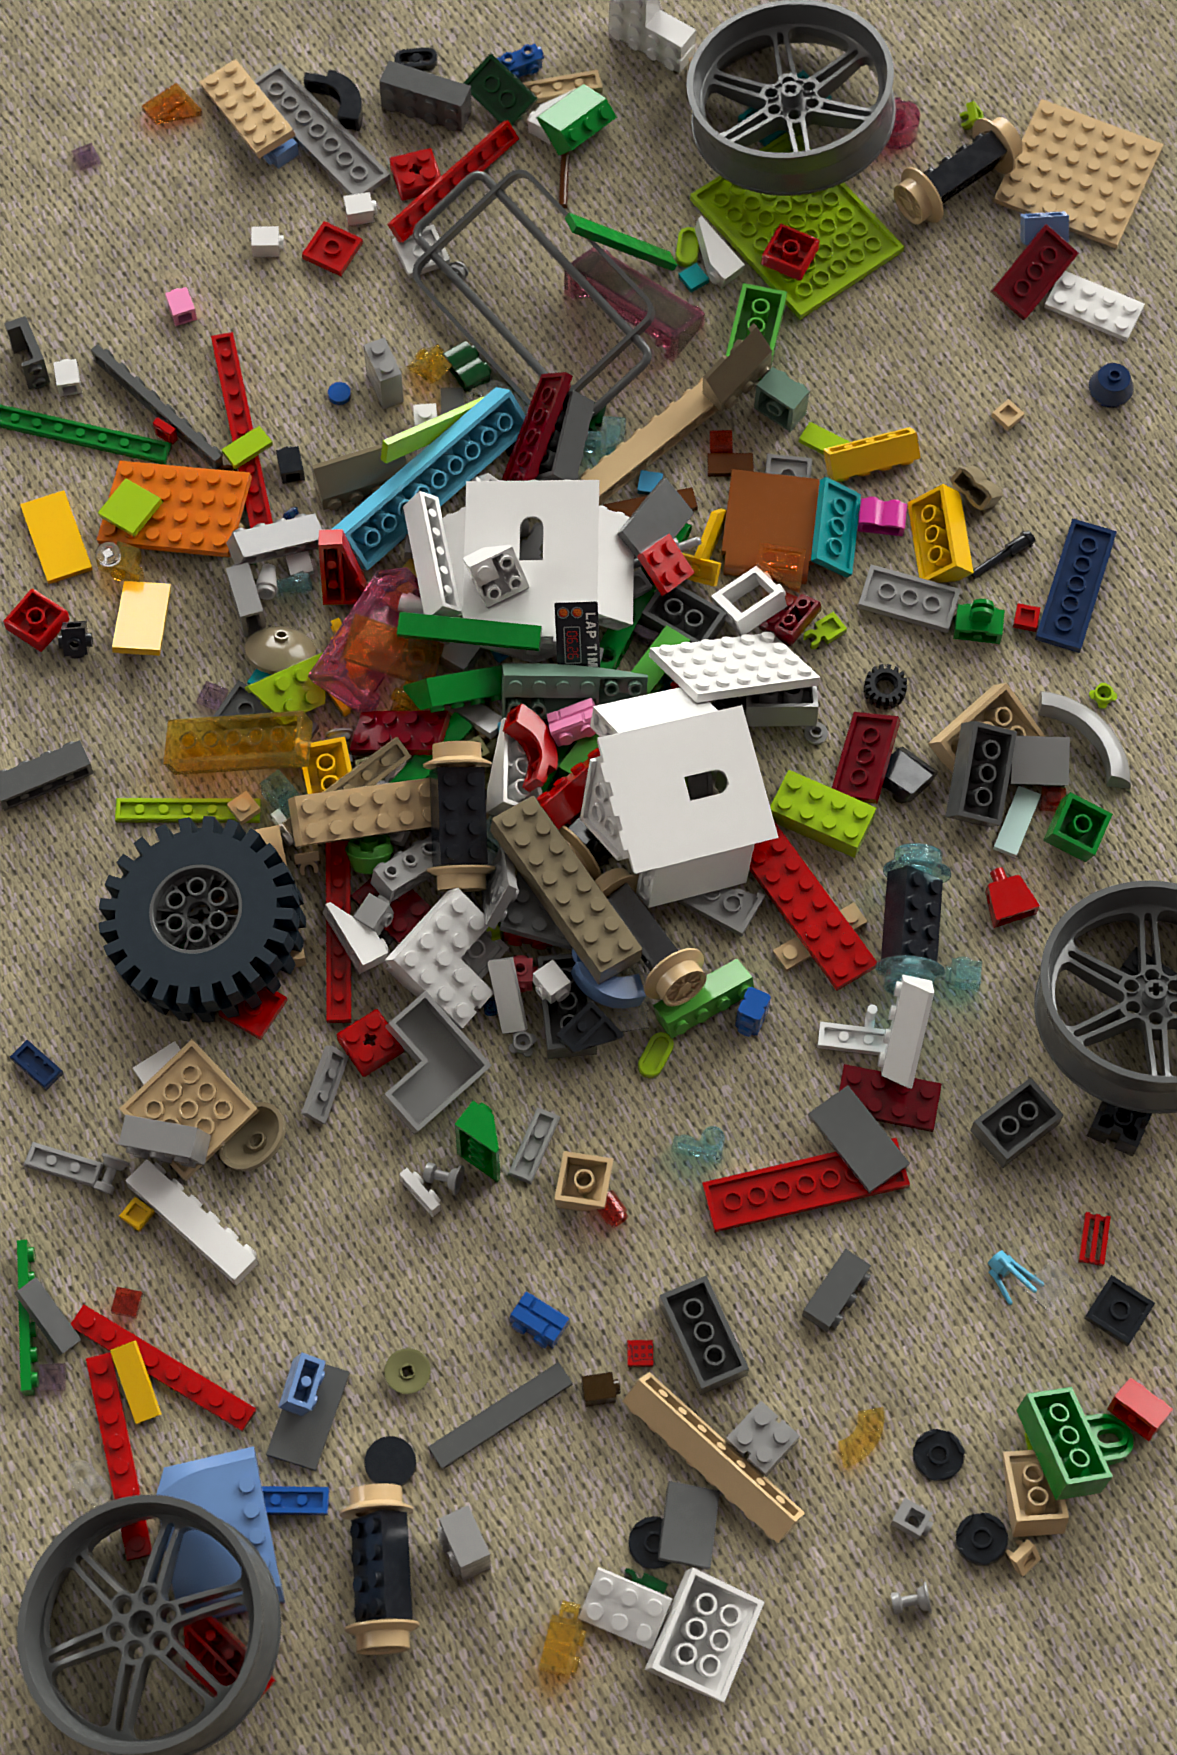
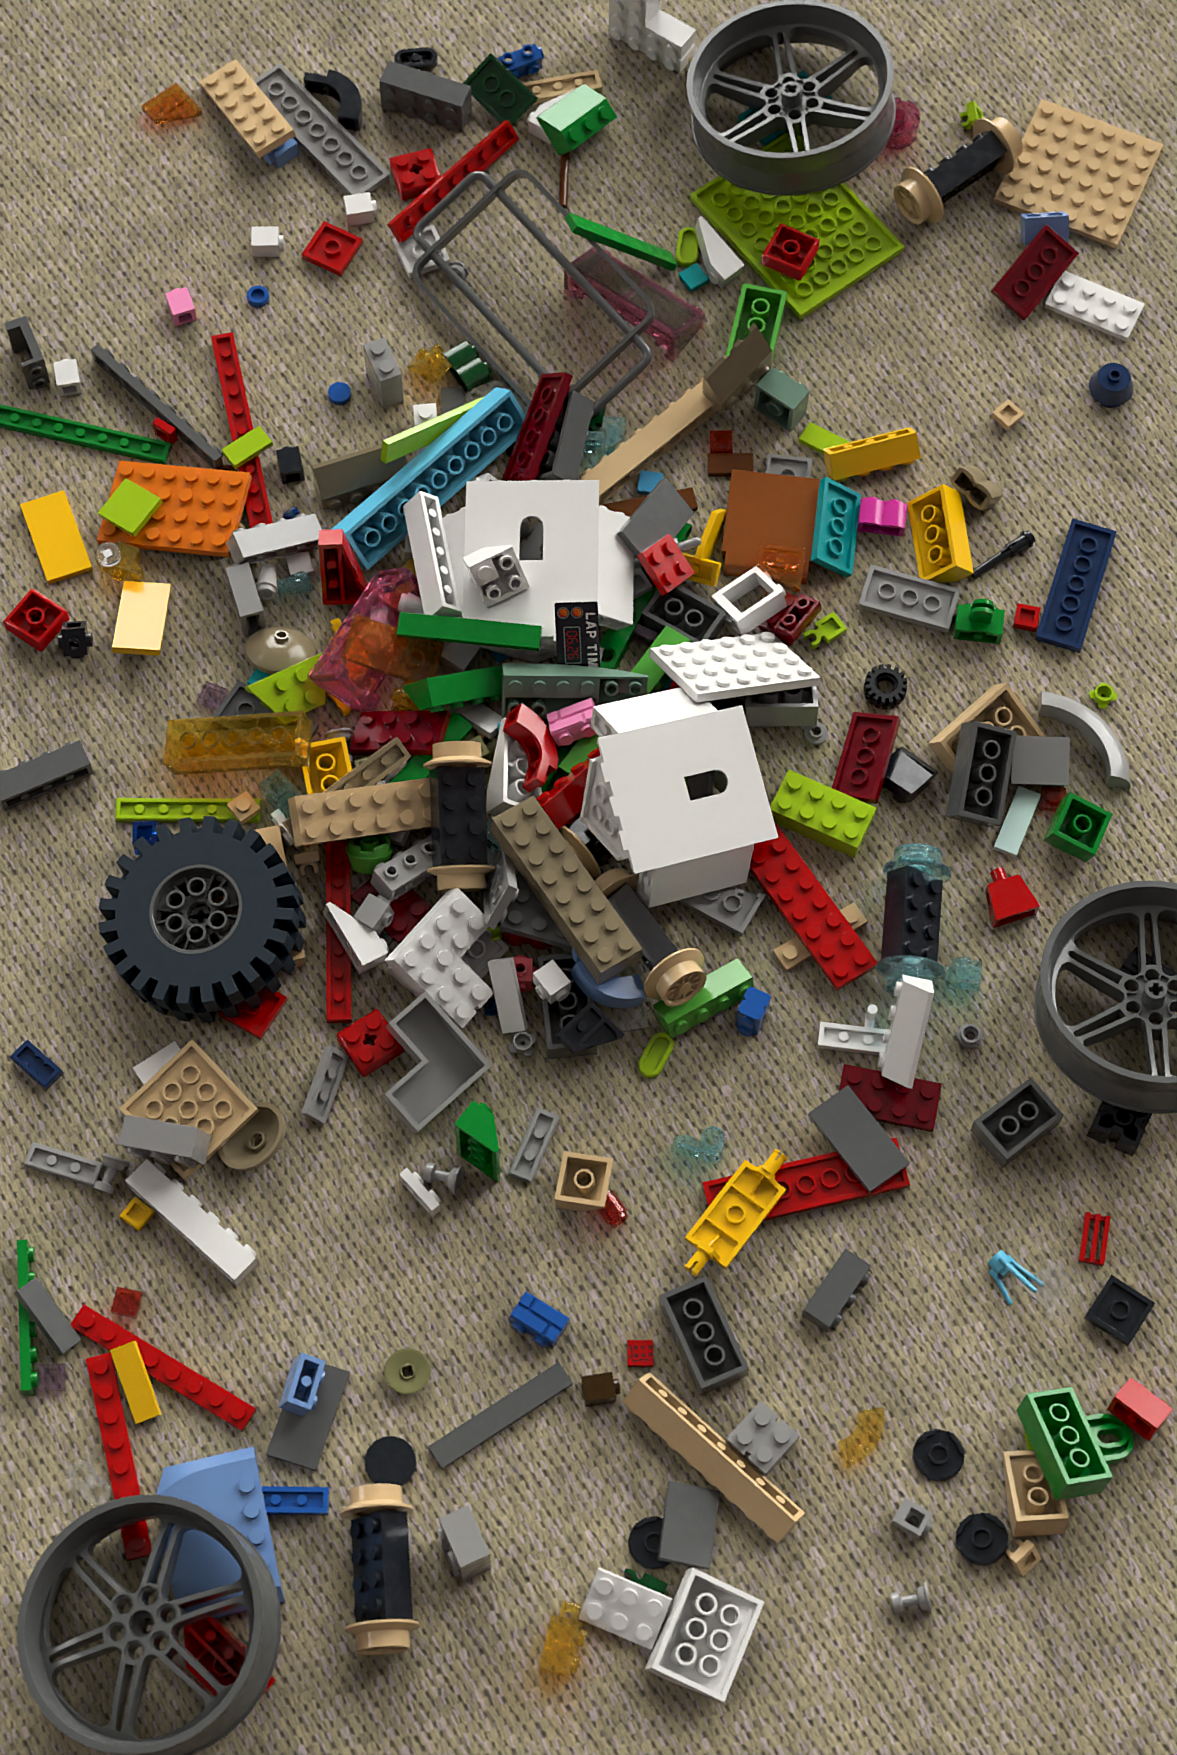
tile [71,143,101,171] -> none
none -> clear blue brick [132,821,160,855]
none -> blue tile [247,285,270,308]
none -> yellow plate [684,1149,787,1277]
none -> light grey plate [957,1024,983,1048]

